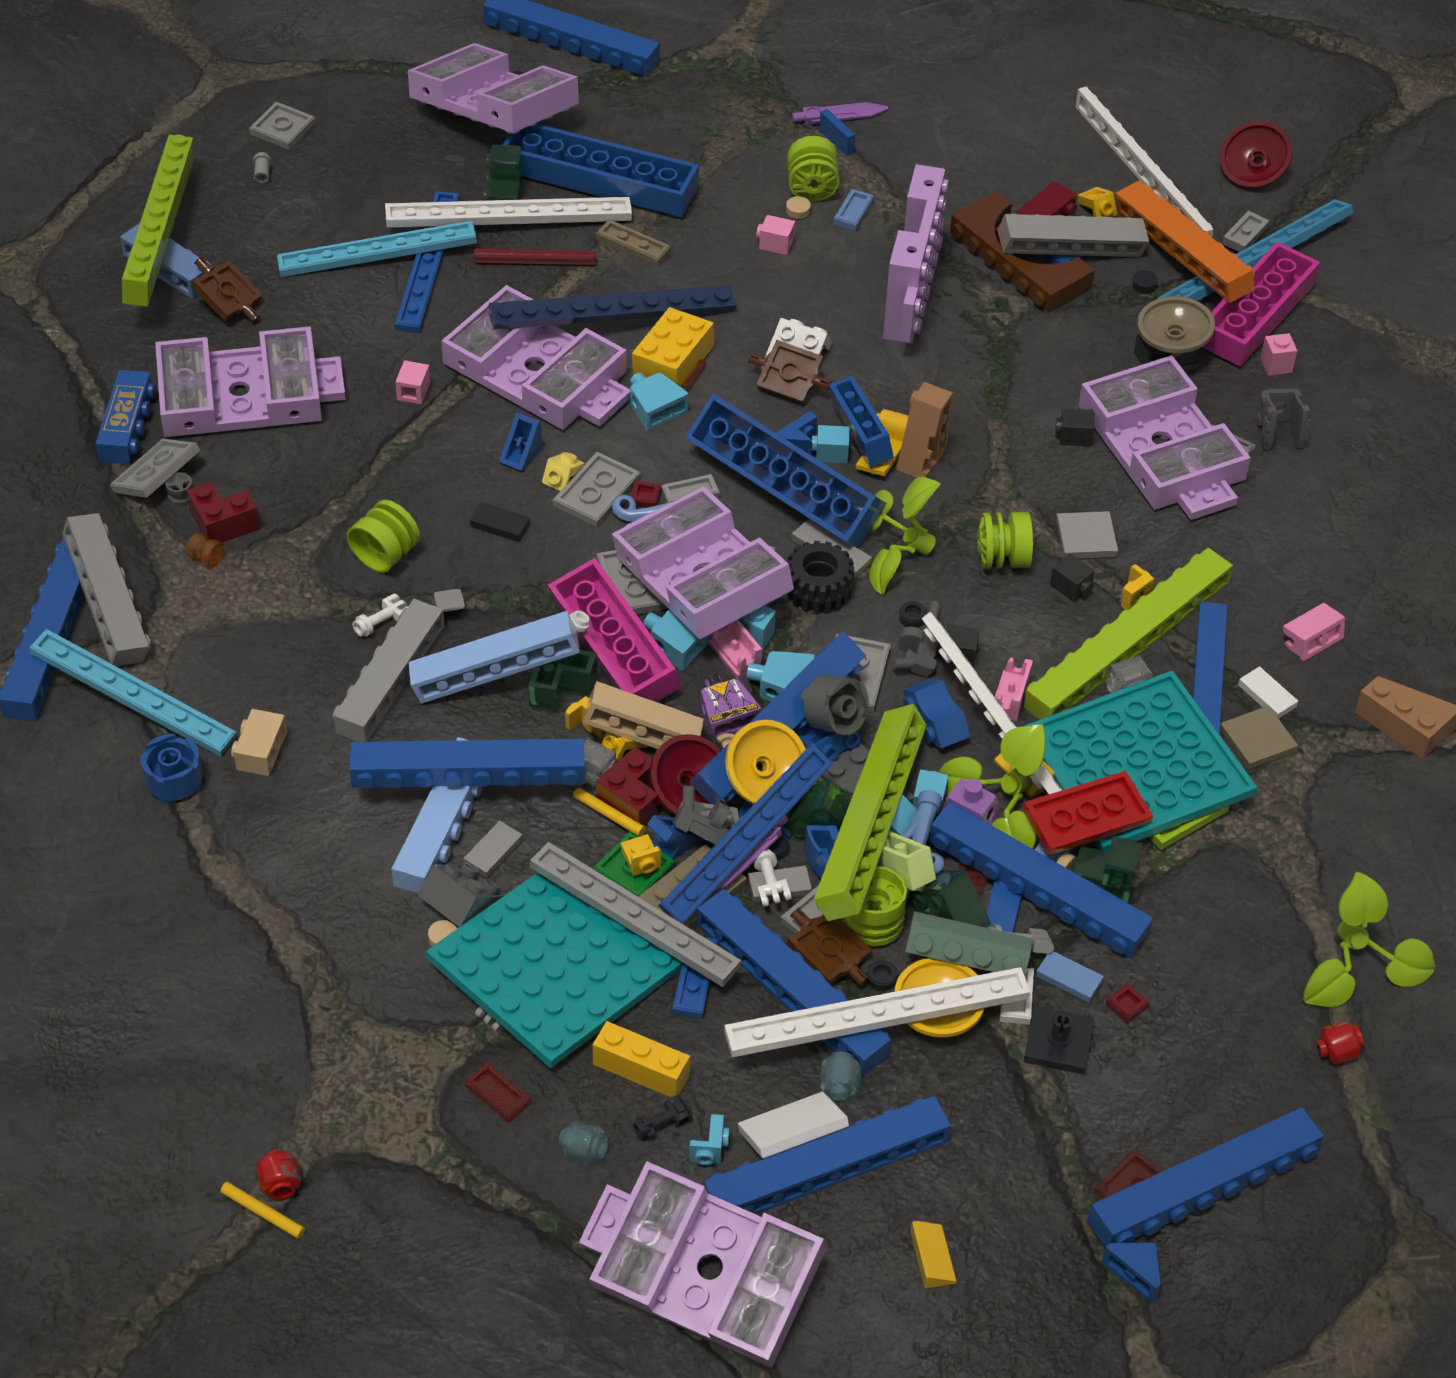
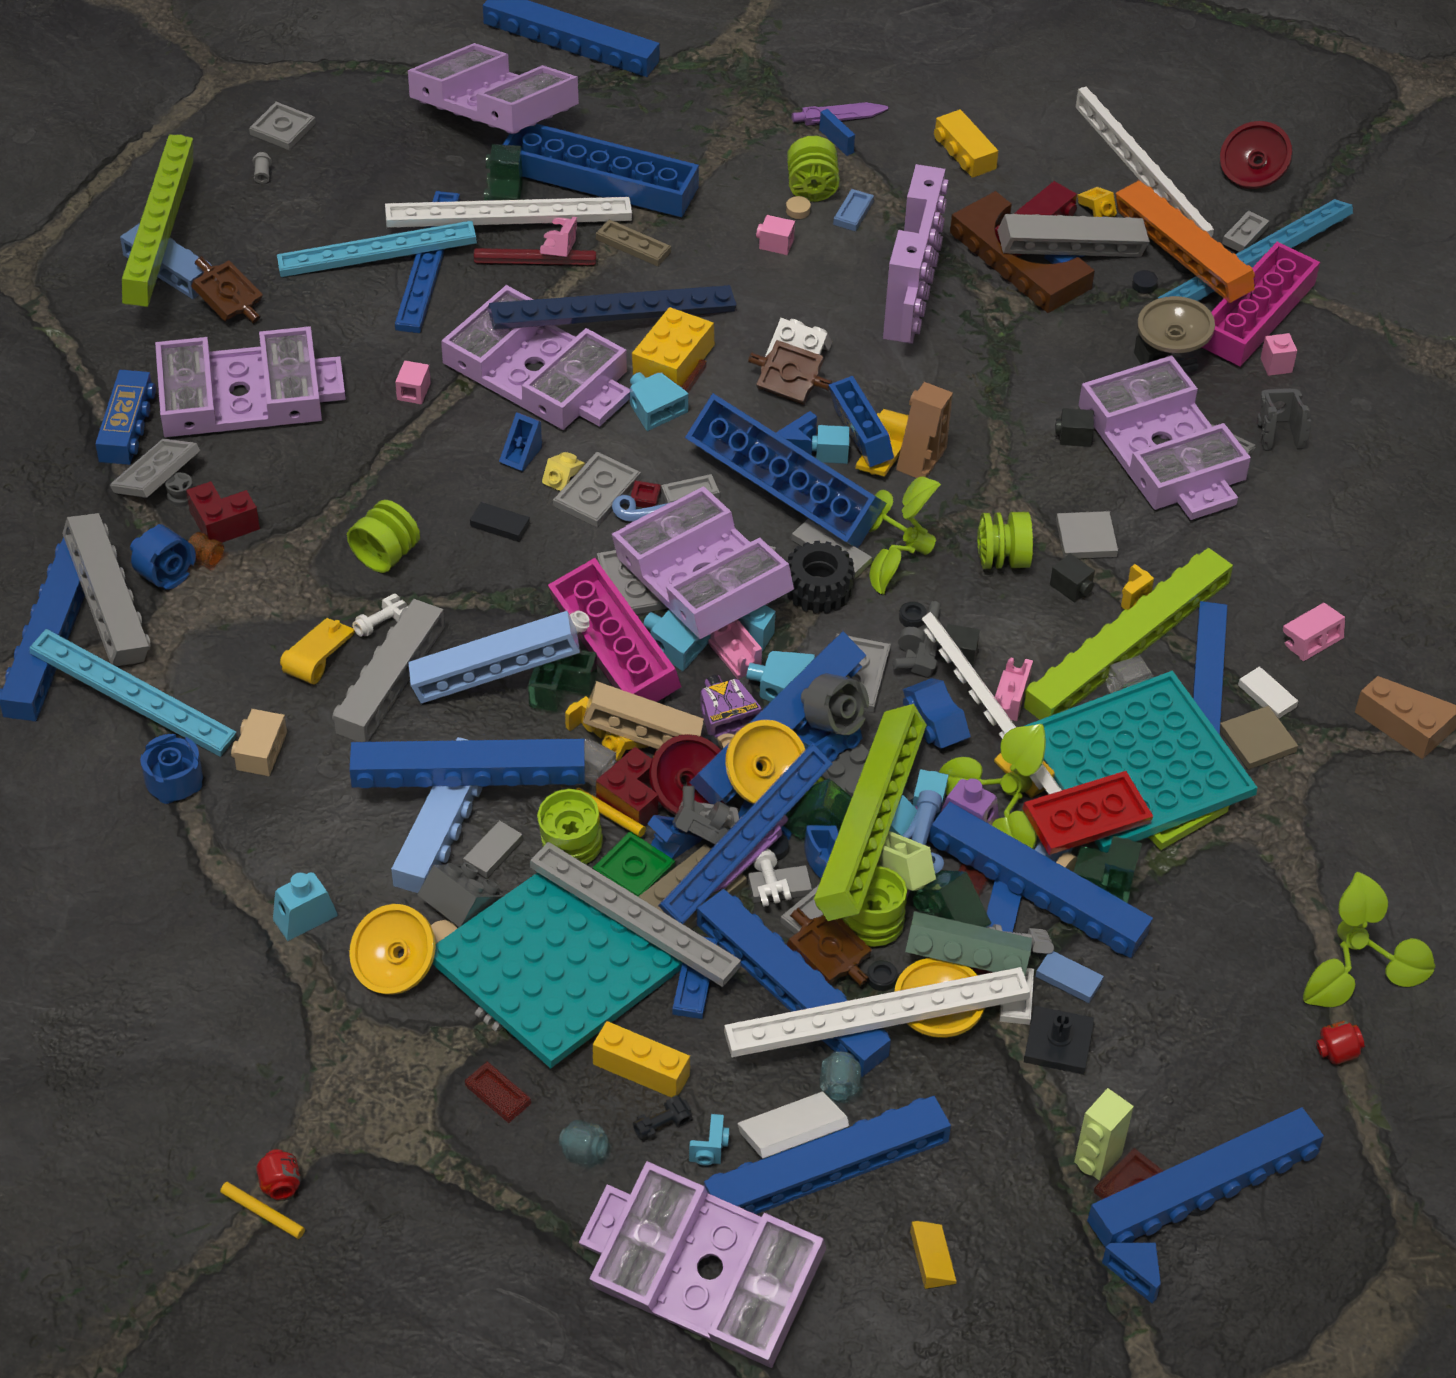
light grey slope [434,589,465,612] -> none
yellow bracket [621,834,661,876] -> none
dark red tile [1106,983,1150,1024] -> none
none -> blue brick [130,524,196,589]
none -> medium azure torso [273,872,338,941]
none -> yellow door [280,618,355,684]
none -> yellow dish [349,904,436,995]
none -> lime wheel [537,789,603,864]
none -> bright pink hinge [540,217,577,257]
none -> yellow brick [934,109,998,178]
none -> yellowish green brick [1074,1088,1134,1181]

